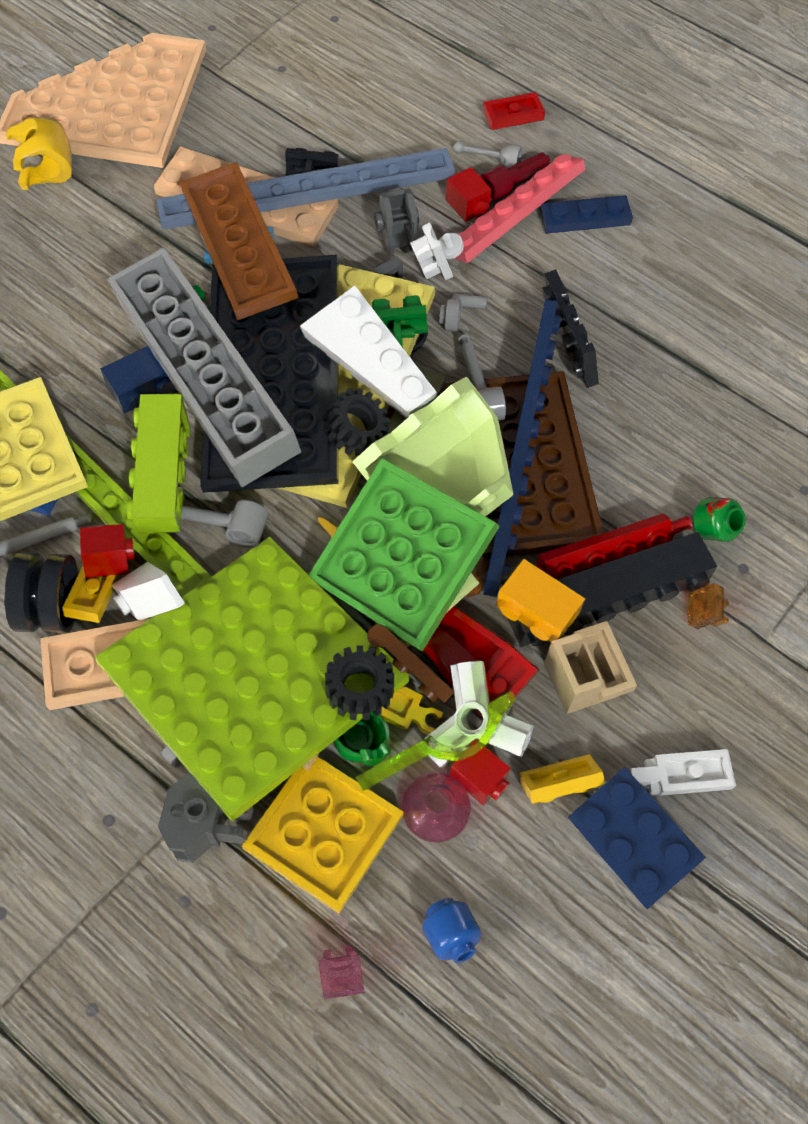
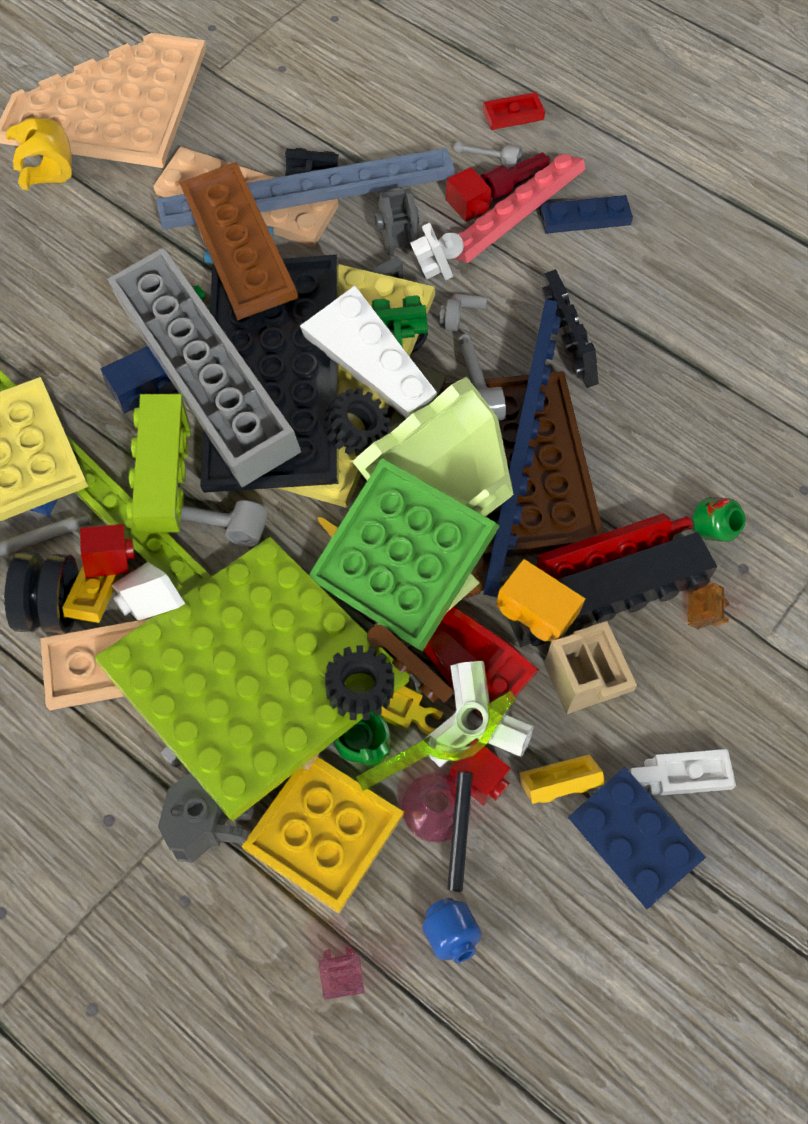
none -> black bar [447,771,473,892]

